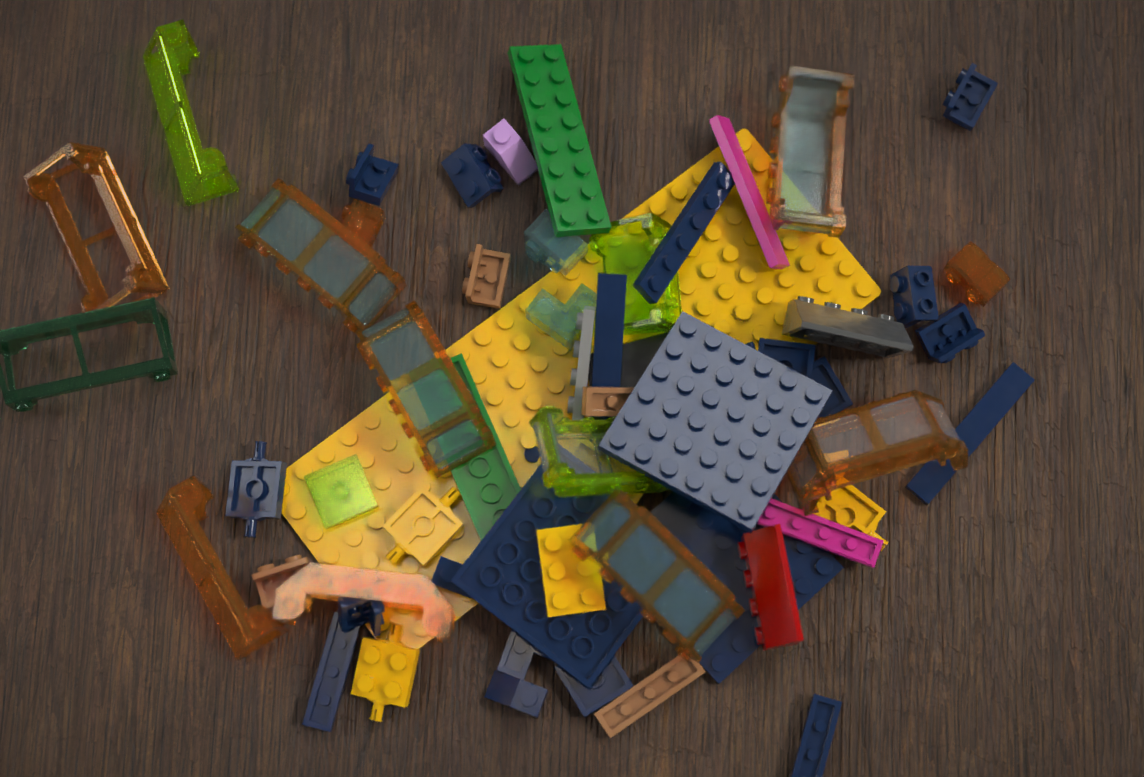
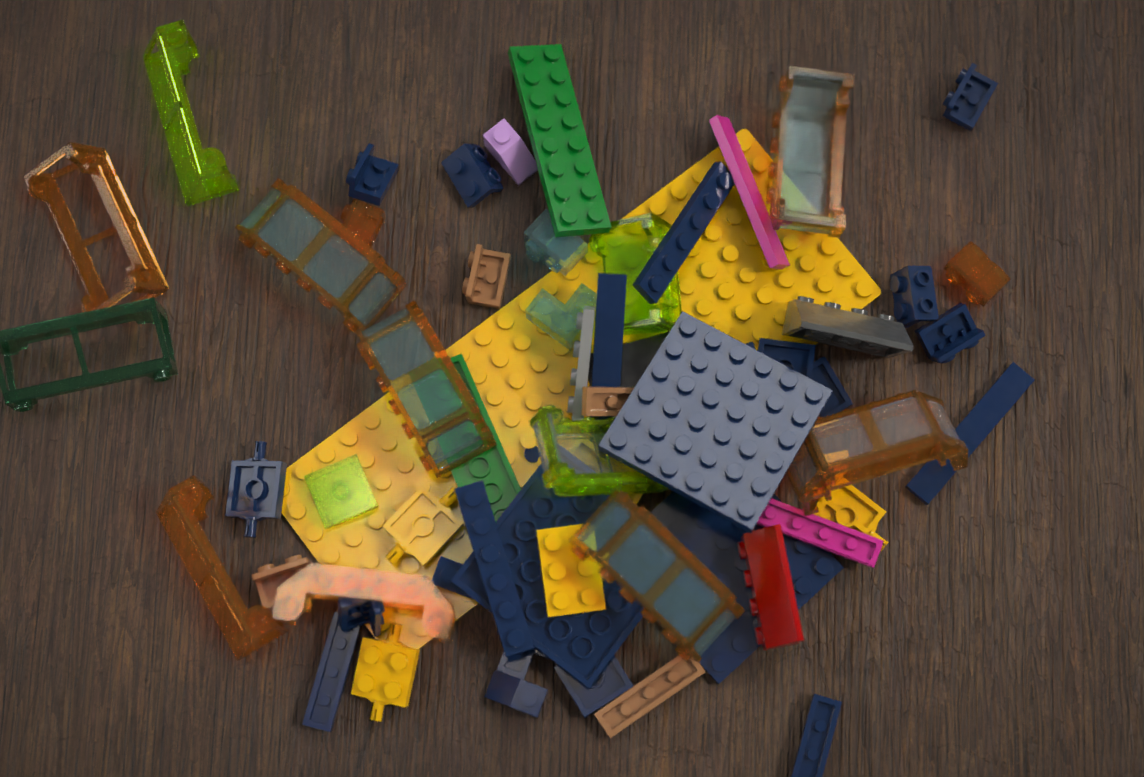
none -> dark blue plate [455,480,534,657]

